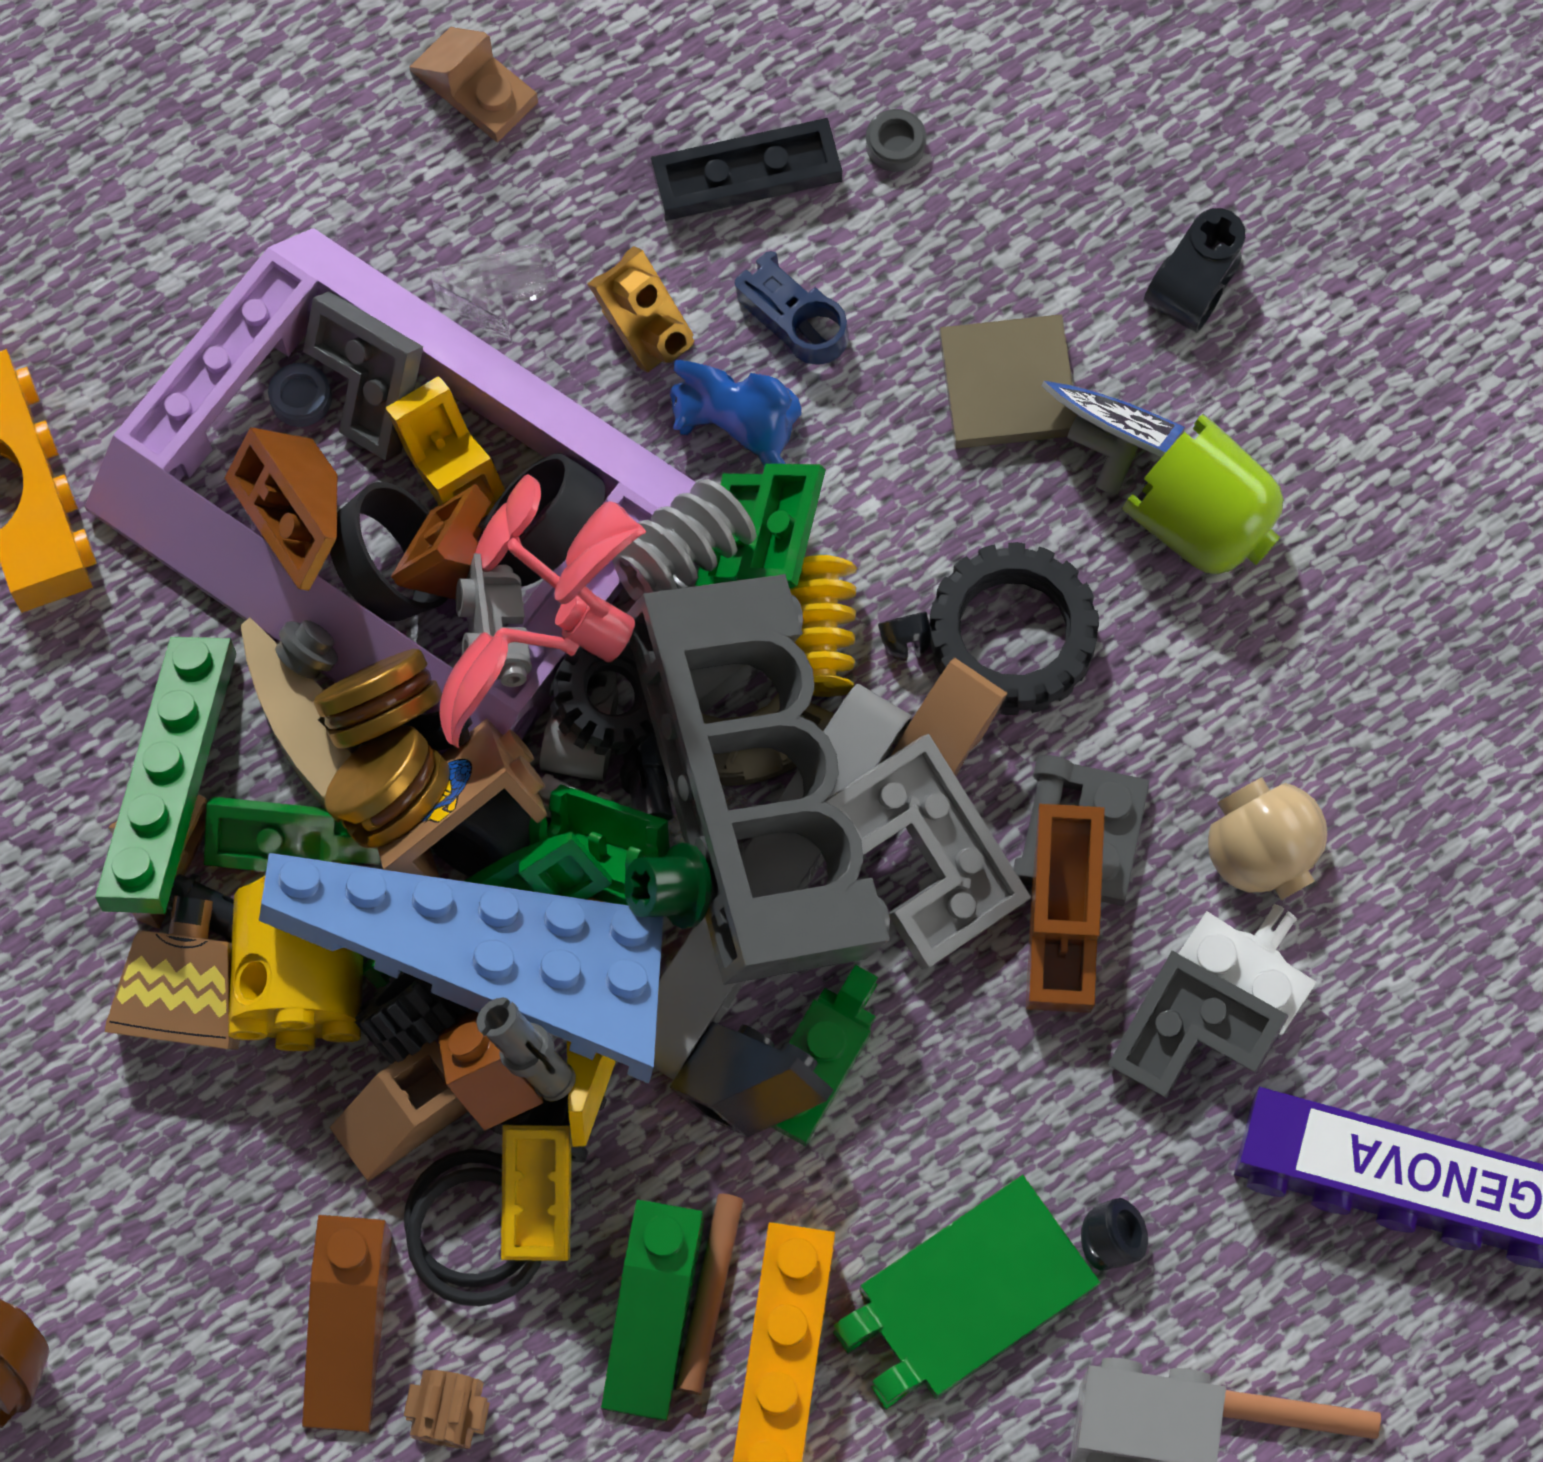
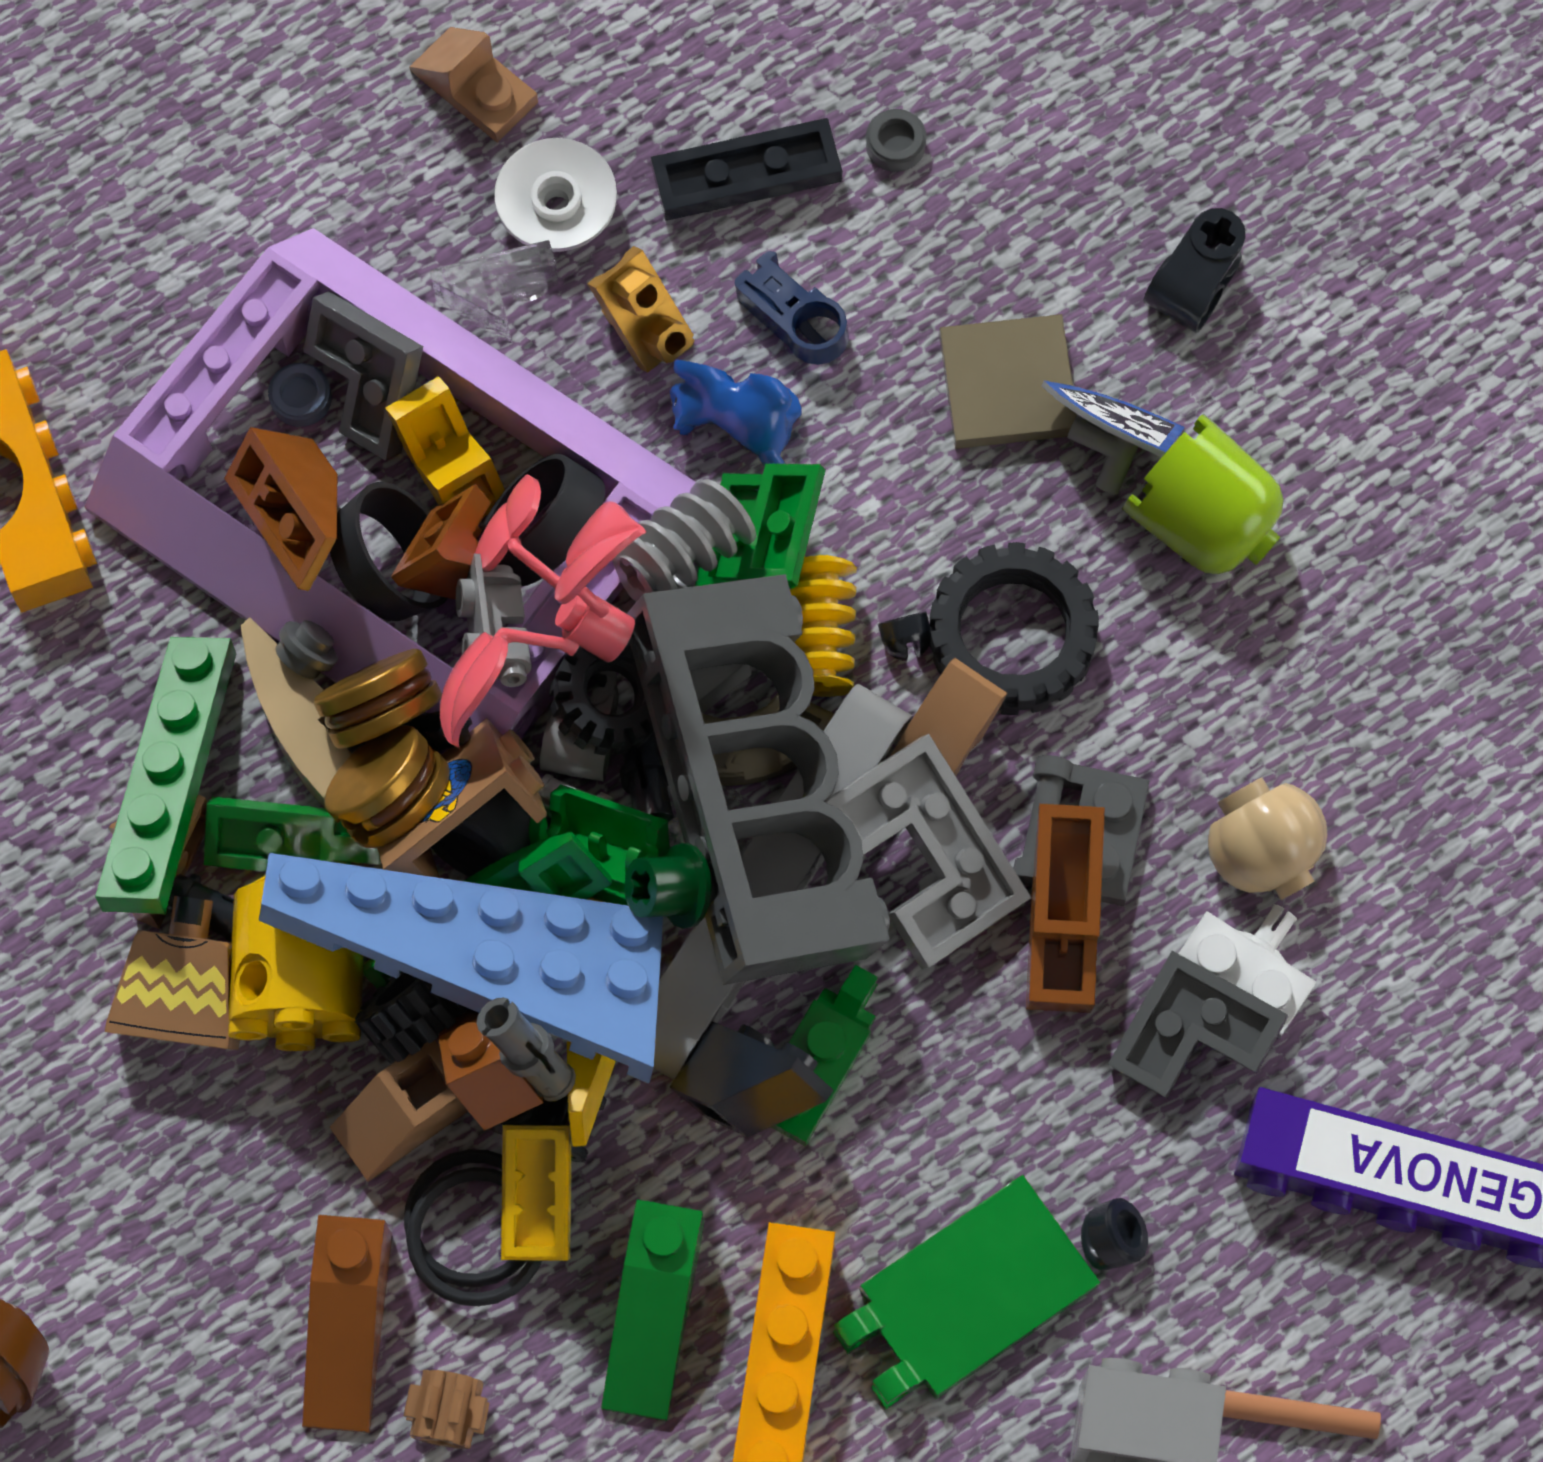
nougat bar [676,1194,744,1395] -> none
none -> white dish [495,138,617,252]

